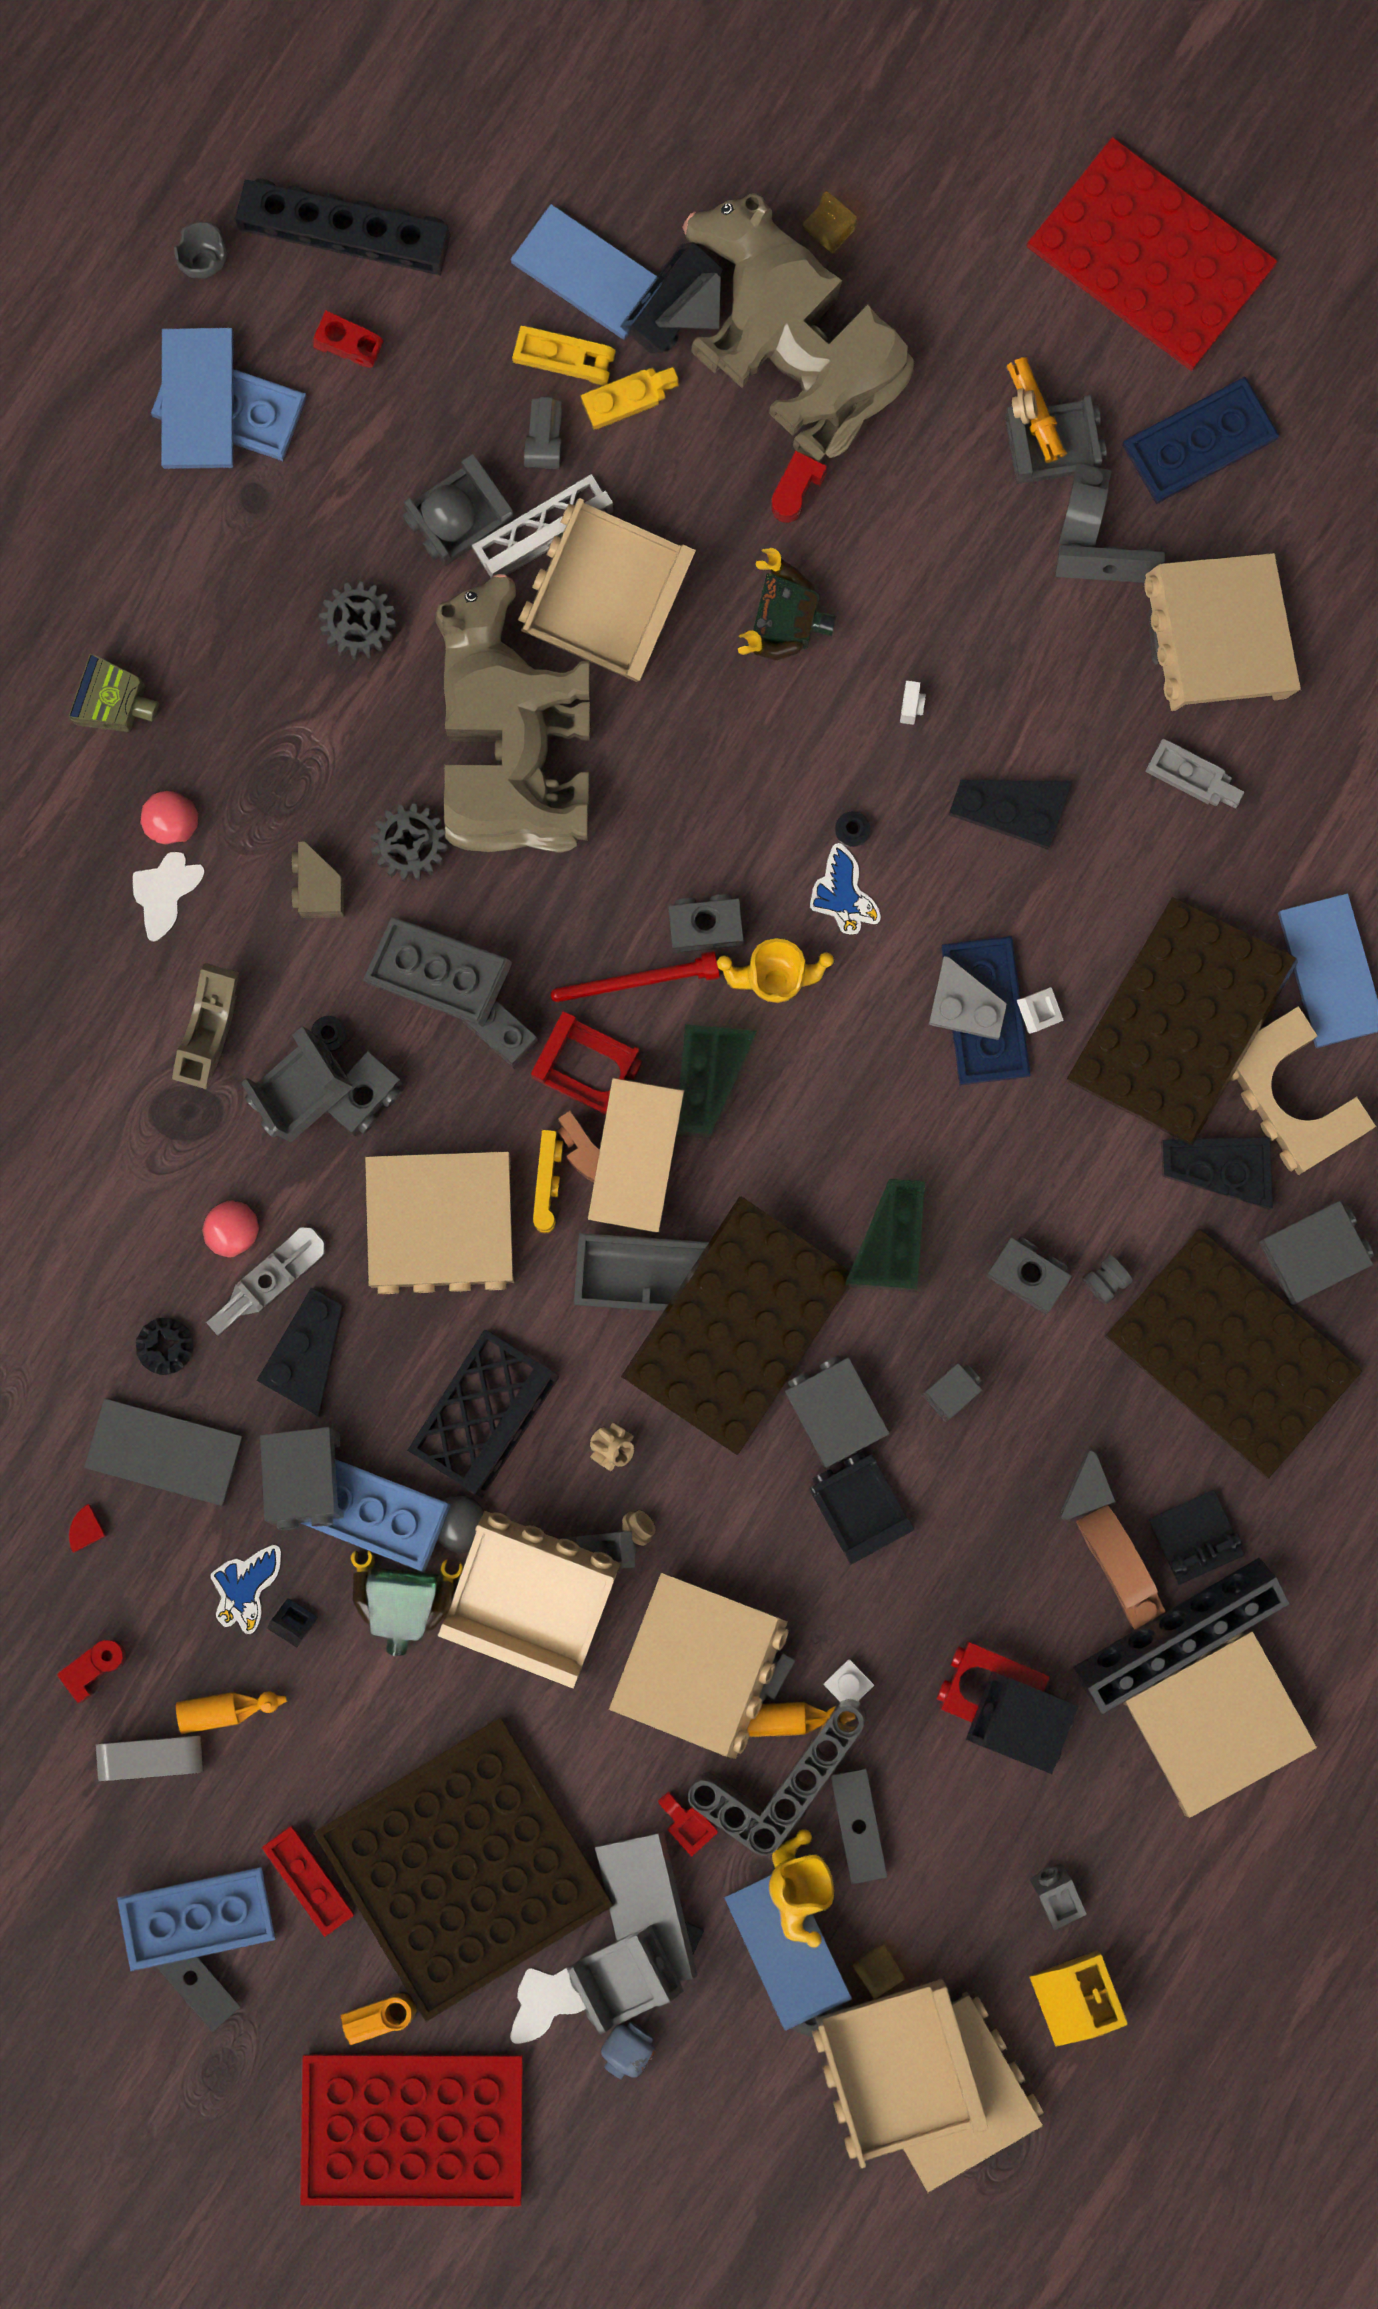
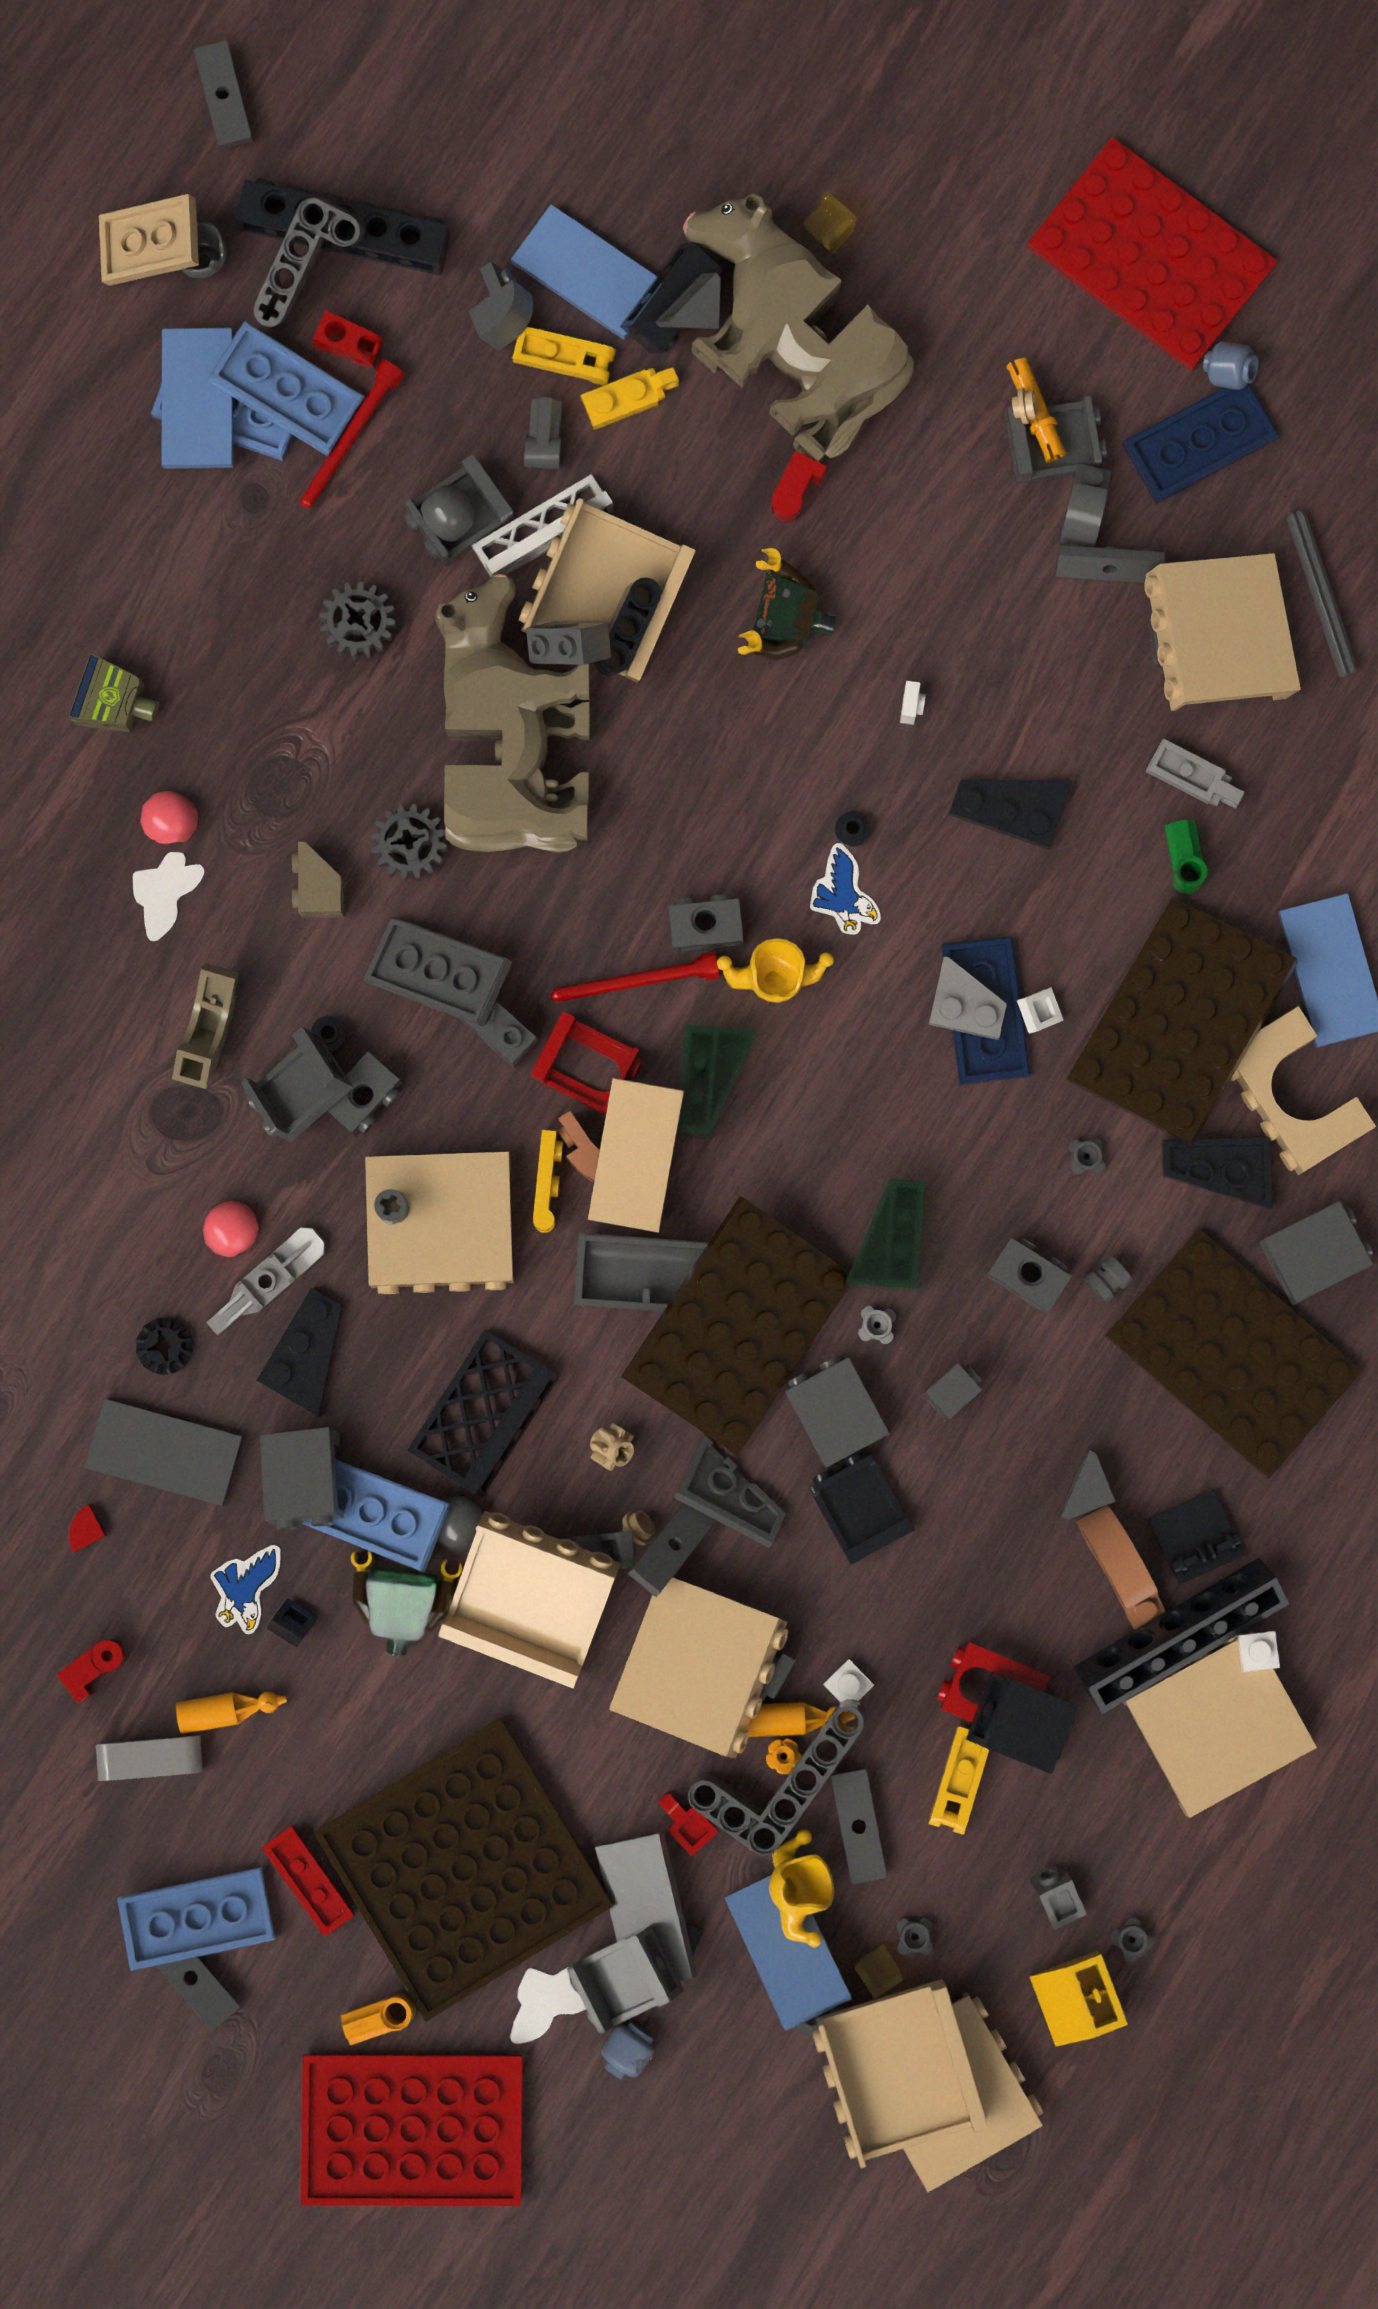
none -> tan plate [99,194,199,286]
none -> dark grey tile [193,40,253,150]
none -> medium blue tile [207,321,364,457]
none -> dark grey beam [254,197,366,327]
none -> red piece [300,359,405,508]
none -> dark grey bush [374,1189,409,1225]
none -> dark grey brick [469,261,533,351]
none -> dark grey brick [526,621,611,665]
none -> black beam [594,577,661,676]
none -> dark grey tile [628,1503,716,1597]
none -> dark grey wing [674,1434,786,1548]
none -> light orange plate [766,1738,802,1774]
none -> light grey plate [858,1306,896,1344]
none -> dark grey plate [896,1918,933,1956]
none -> yellow plate [928,1726,989,1835]
none -> dark grey plate [1068,1138,1105,1175]
none -> dark grey plate [1110,1918,1154,1962]
none -> green piece [1164,819,1207,894]
none -> sand blue head [1203,341,1258,390]
none -> white plate [1237,1631,1280,1672]
none -> dark grey axle [1287,510,1358,678]

